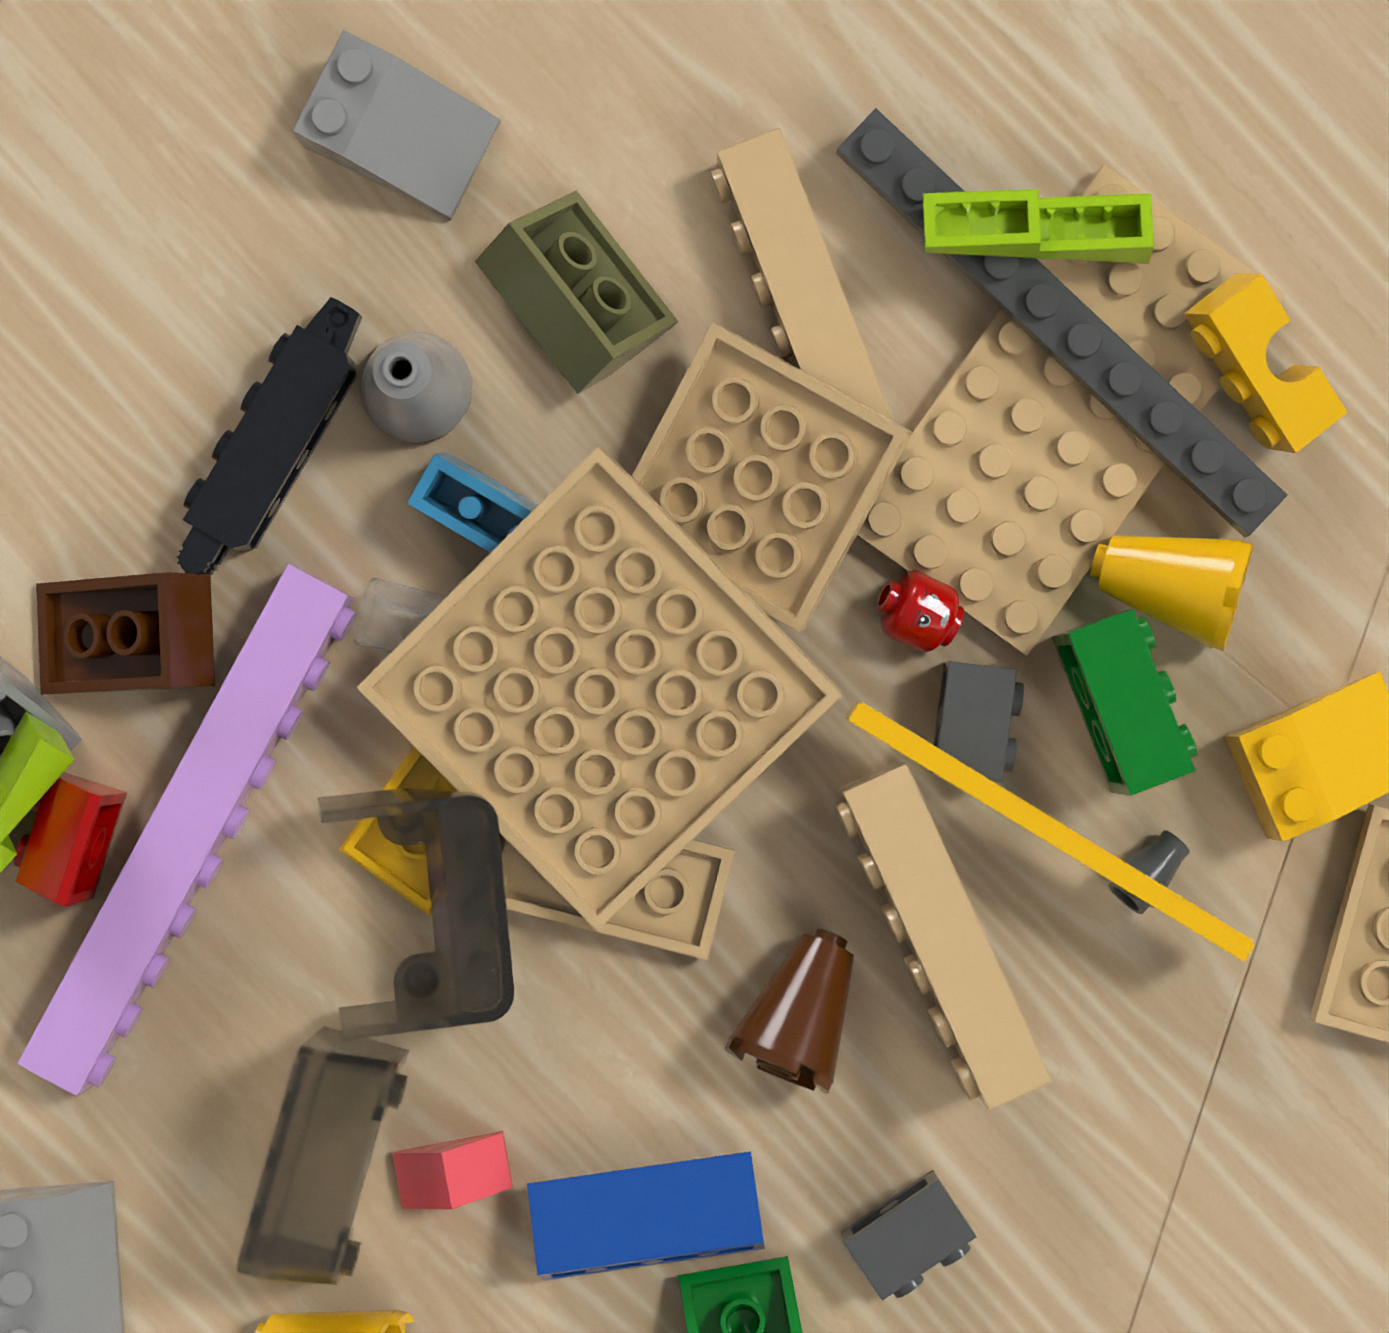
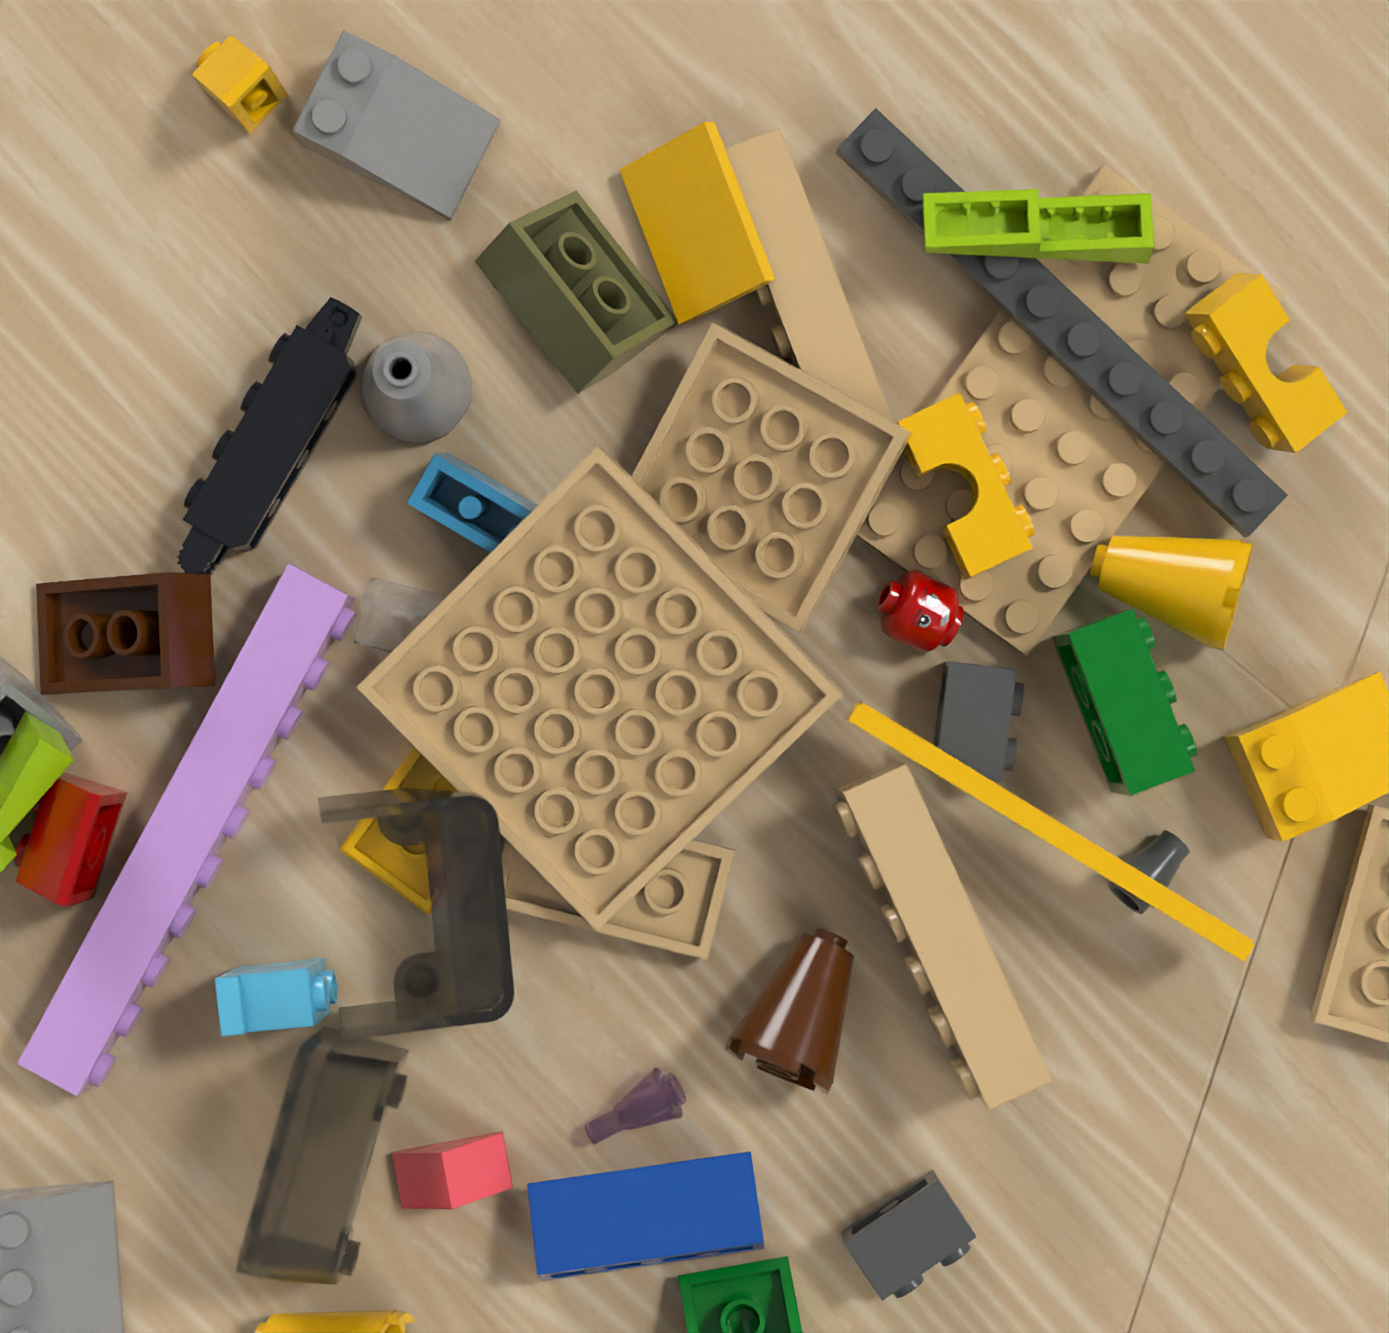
none -> yellow slope [191,34,288,134]
none -> medium azure hips [215,957,338,1036]
none -> clear purple cone [584,1068,686,1145]
none -> yellow tile [619,122,775,325]
none -> yellow arch [897,393,1035,580]

